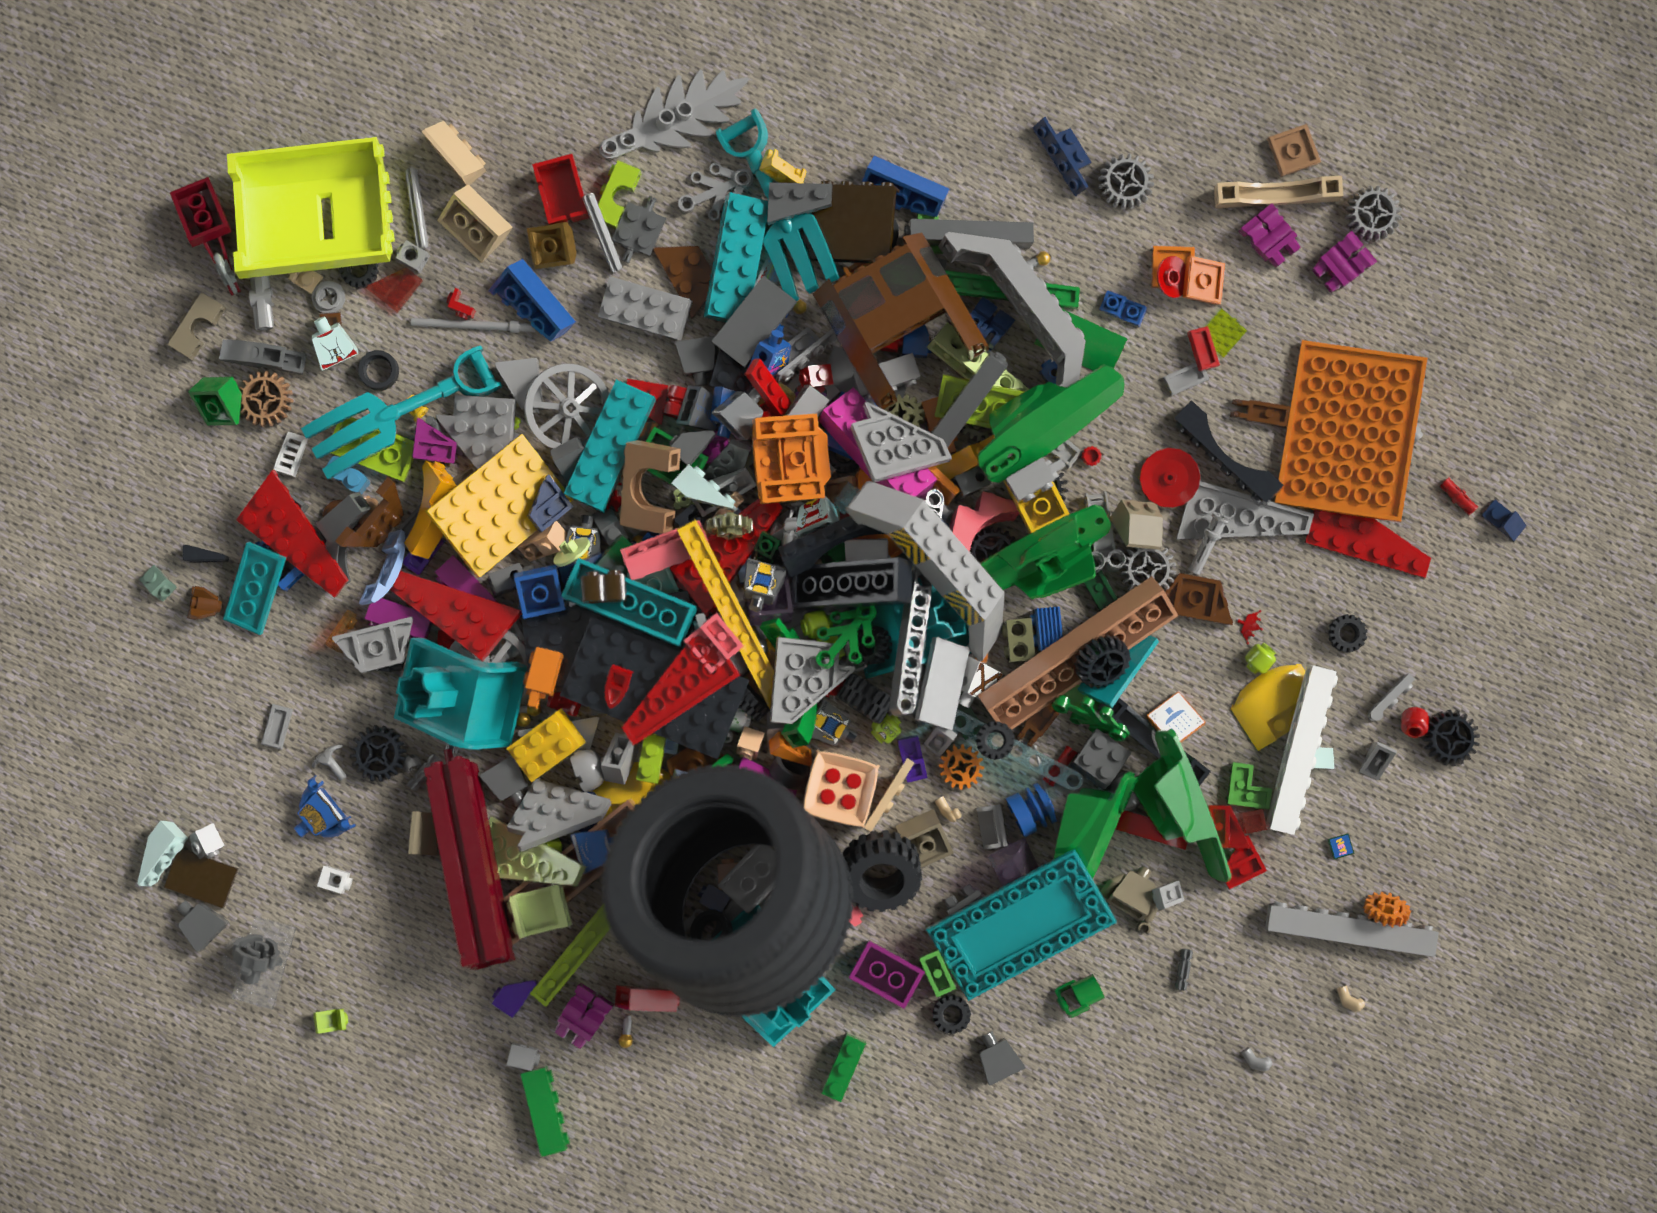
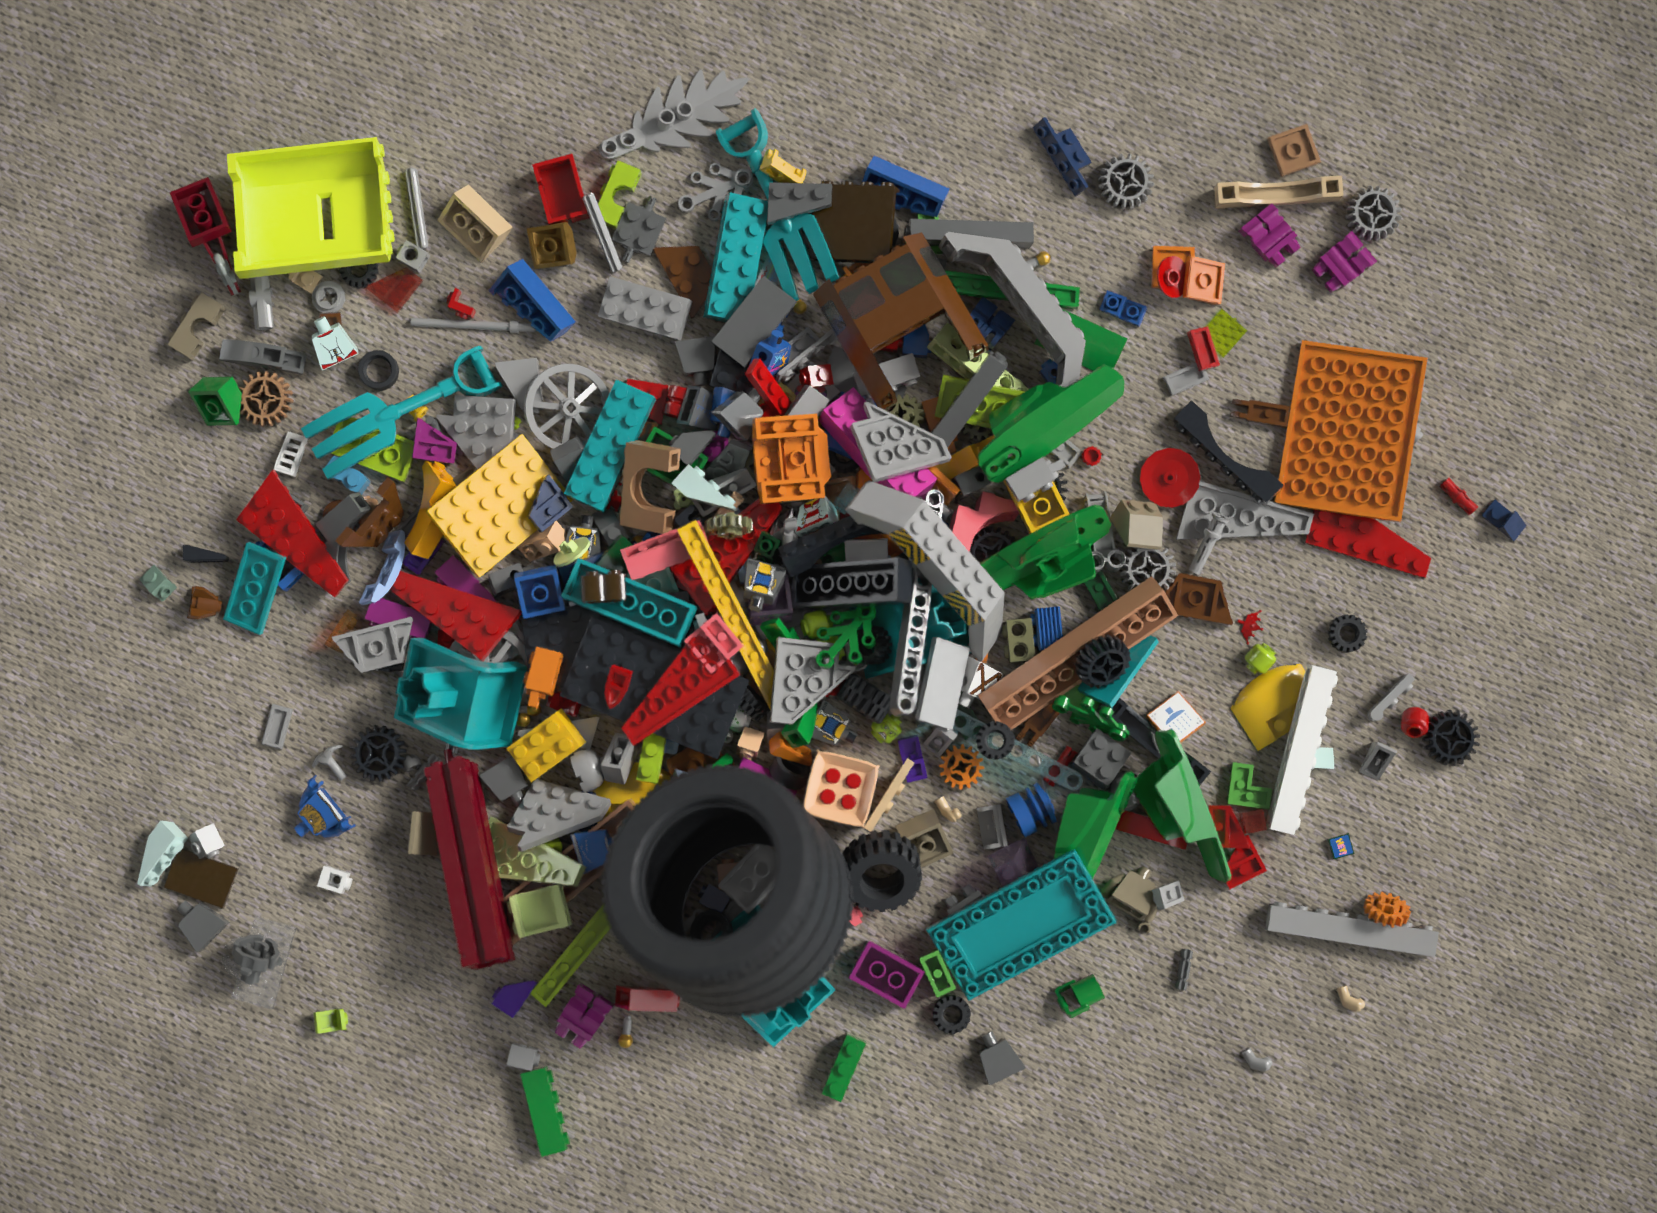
tan slope [422,121,486,186] -> none

